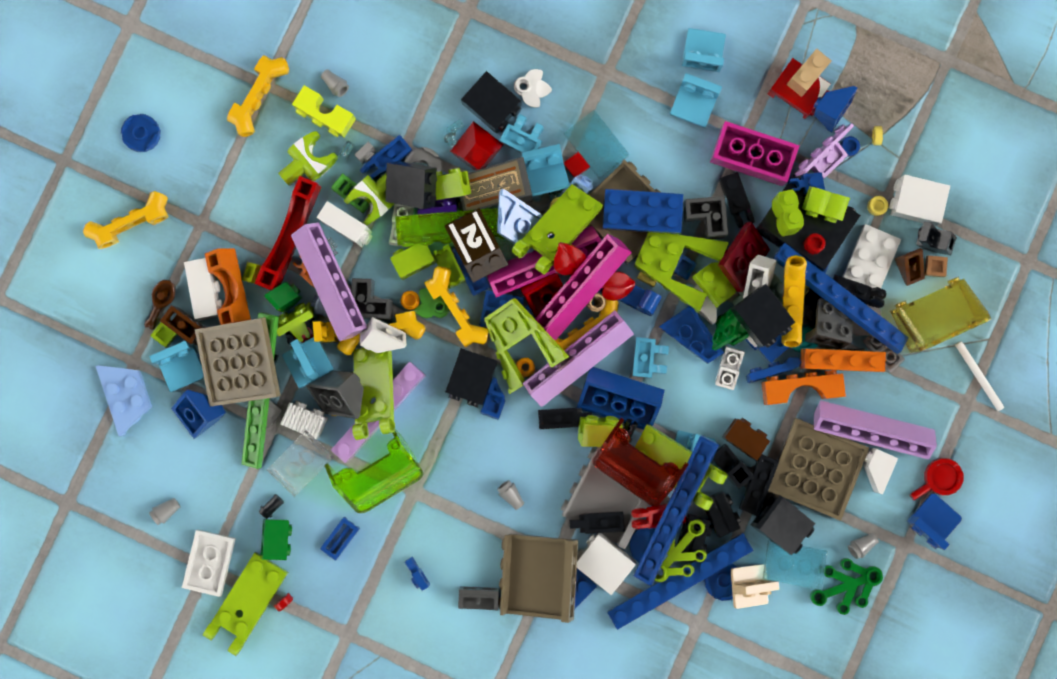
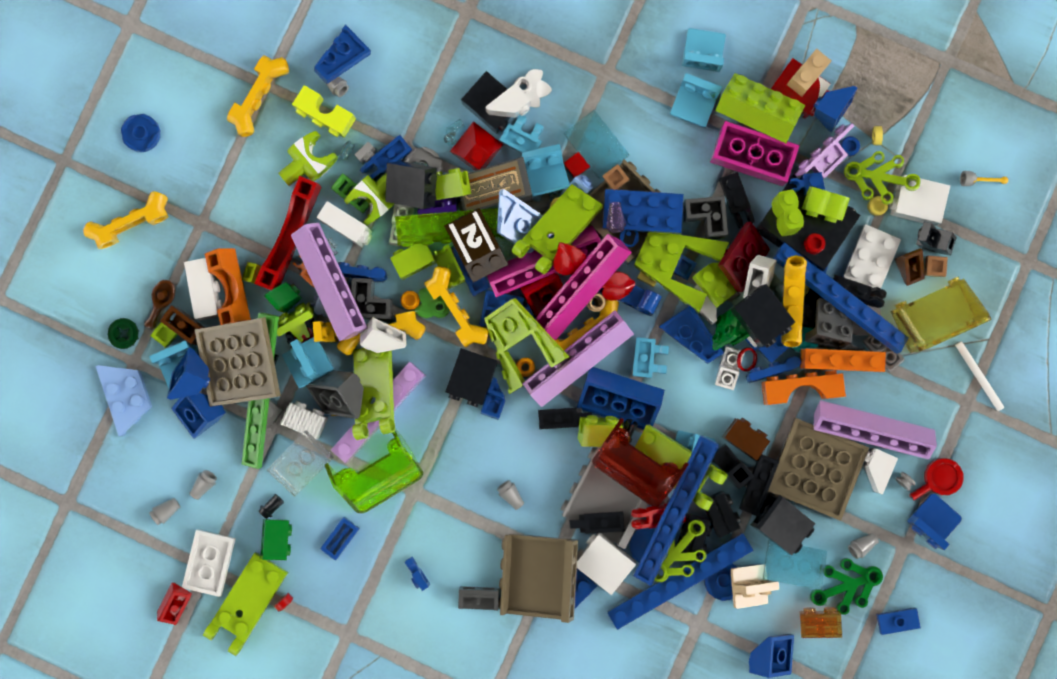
none -> dark green gear [107,318,139,349]
none -> red slope [157,582,192,625]
none -> blue slope [167,347,210,400]
none -> light grey cone [190,470,217,500]
none -> blue wing [314,24,371,84]
none -> blue hinge [338,262,387,282]
none -> white slope [485,83,531,118]
none -> medium nougat plate [602,164,630,190]
none -> clear purple cone [606,202,626,233]
none -> tile [619,230,639,248]
none -> lime brick [715,73,805,143]
none -> red piece [737,347,757,372]
none -> blue slope [749,634,794,678]
none -> clear orange brick [799,607,842,638]
none -> lime plant [844,151,921,205]
none -> blue plate [876,608,921,635]
none -> light grey bush [895,472,916,491]
none -> hinge [960,171,1008,186]

